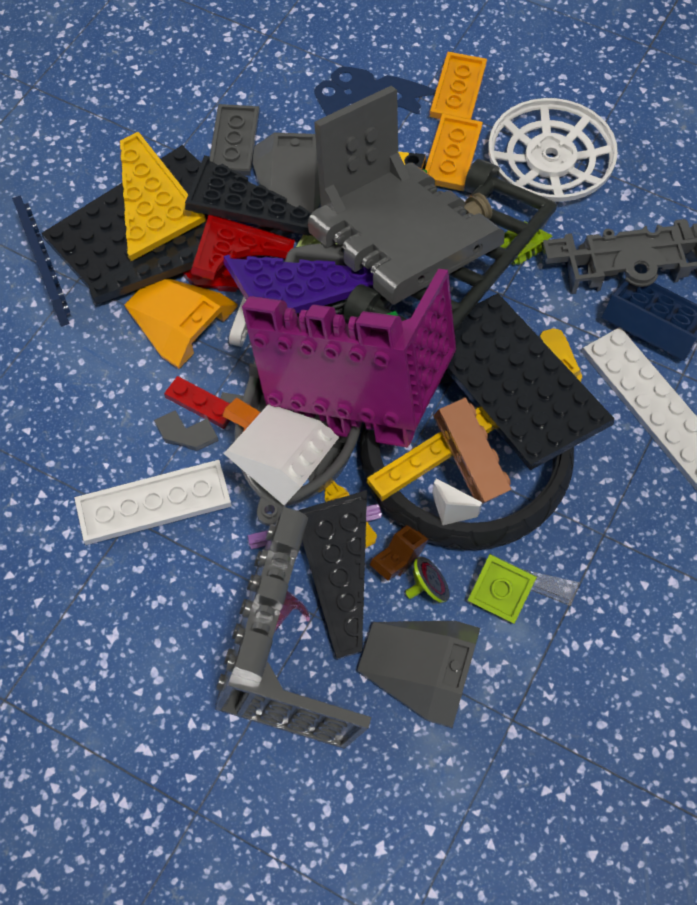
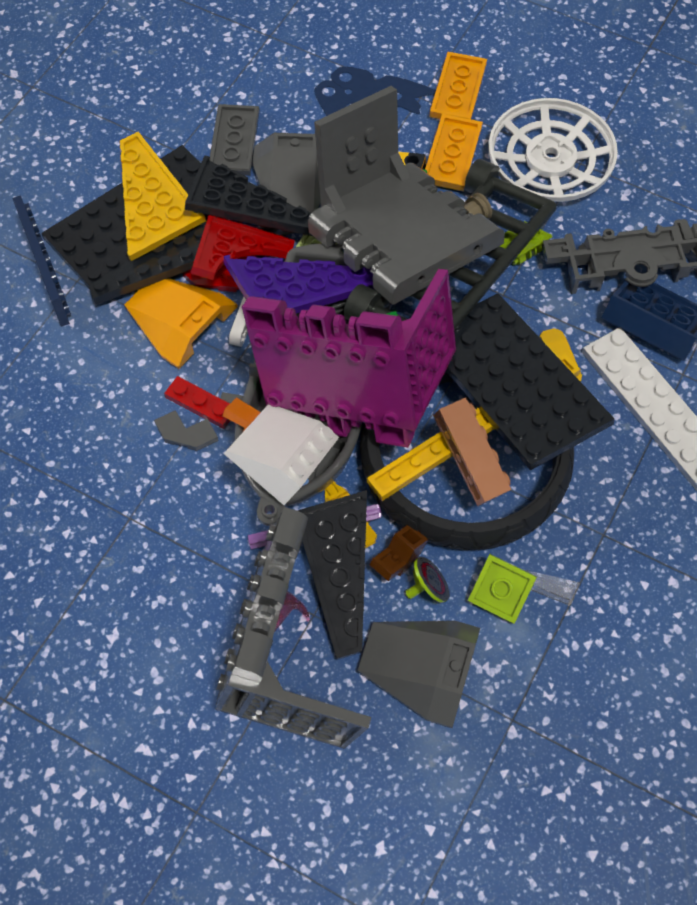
white plate [74,460,232,545] -> none
white slope [432,479,482,525] -> none

